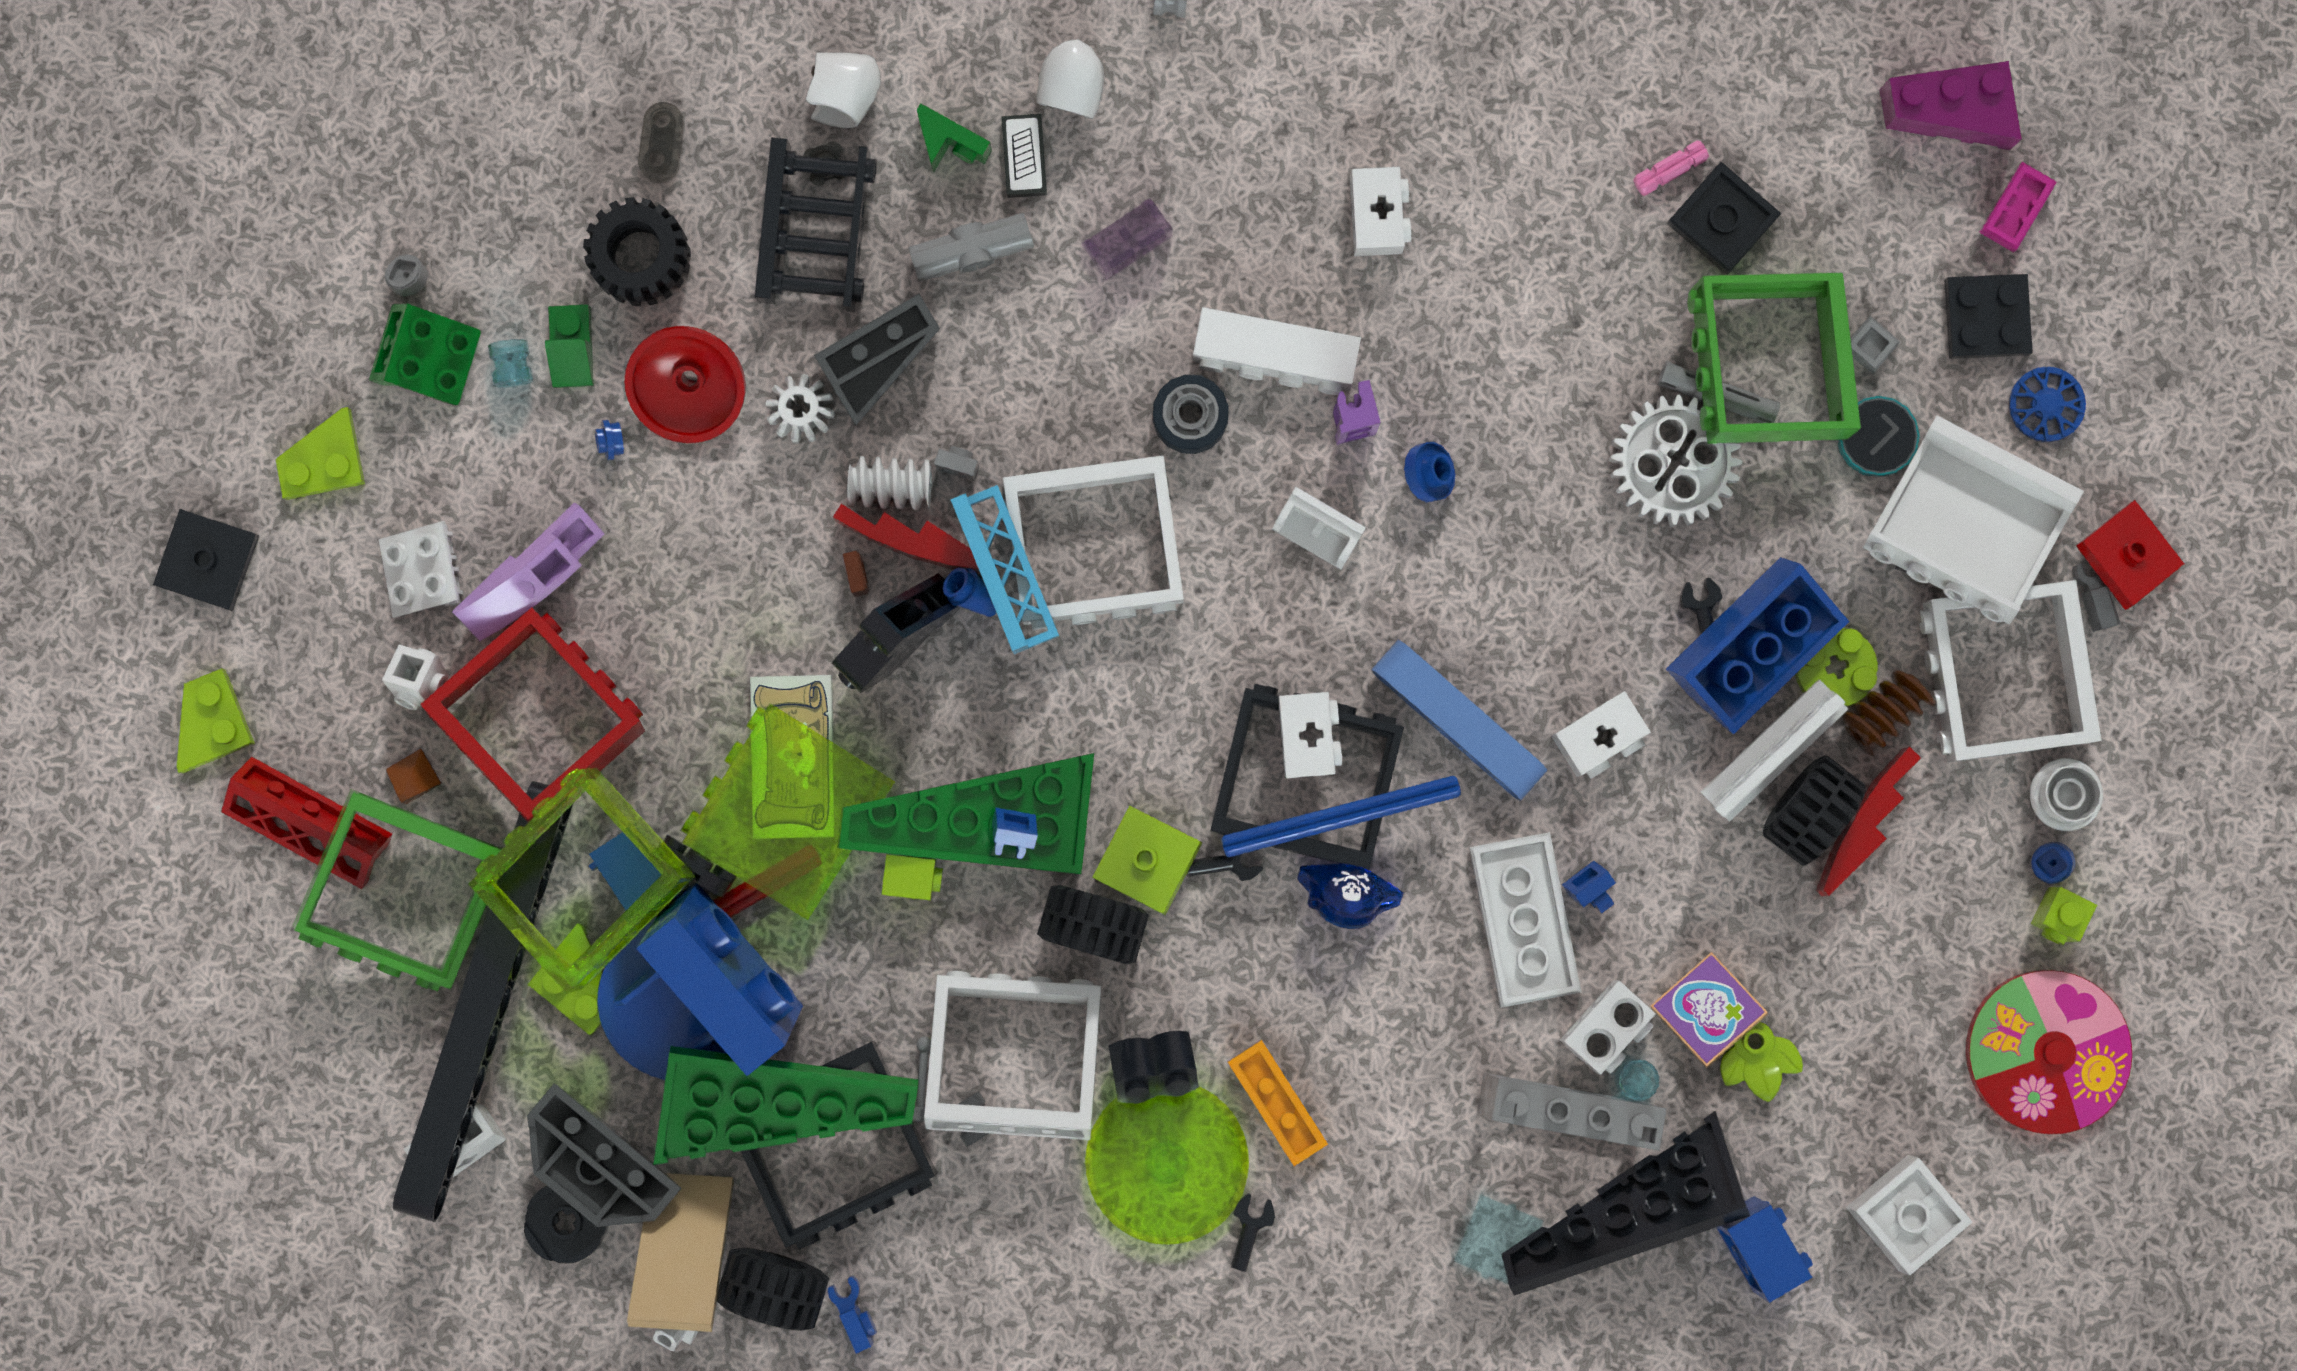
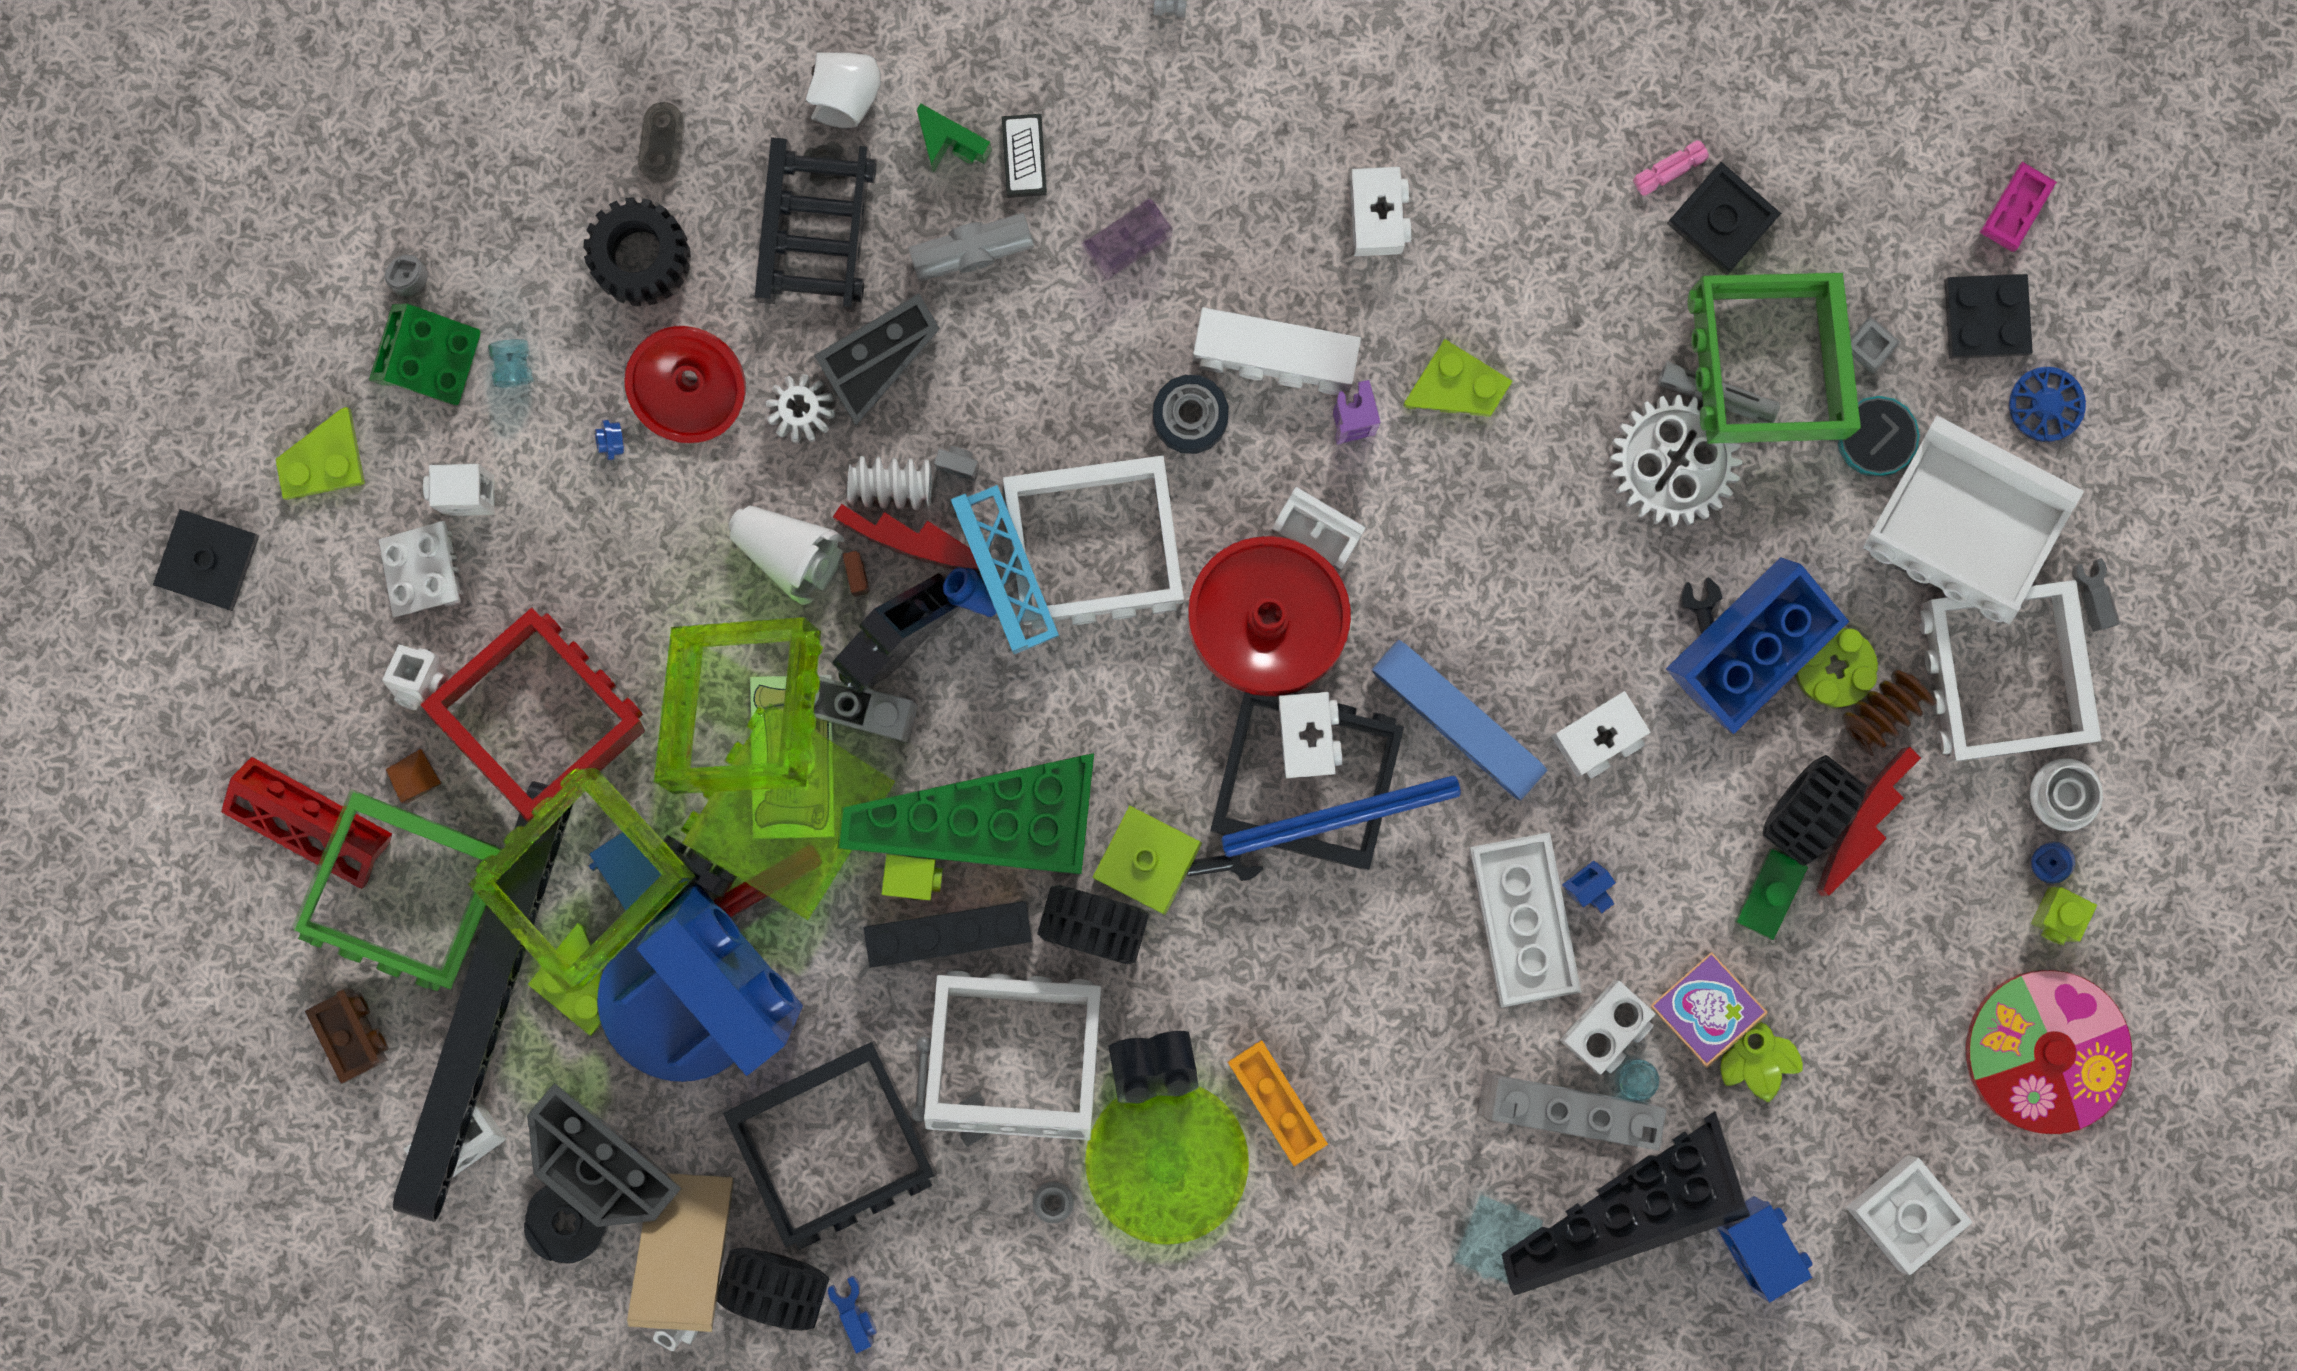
lime wing [176,668,255,773] -> none
lavender slope [452,503,604,641] -> none
green slope [545,304,594,388] -> none
green wing [653,1046,919,1165] -> none
blue tile [992,808,1038,859] -> none
white piece [1037,39,1104,119] -> none
black bar [1231,1193,1275,1272] -> none
clear blue hat [1297,864,1404,929] -> none
blue plate [1404,442,1456,502] -> none
white fence [1700,679,1848,822] -> none
magenta wedge [1879,61,2022,150] -> none
red plate [2076,500,2185,610] -> none
none -> reddish brown bracket [305,988,388,1084]
none -> white brick [423,464,495,516]
none -> clear neon green window [654,617,823,794]
none -> white cone [728,506,844,605]
none -> light grey slope [784,670,918,744]
none -> black brick [863,901,1034,968]
none -> light grey plate [1033,1182,1074,1223]
none -> red dish [1188,536,1351,696]
none -> lime wing [1403,339,1513,417]
none -> green tile [1735,849,1808,940]

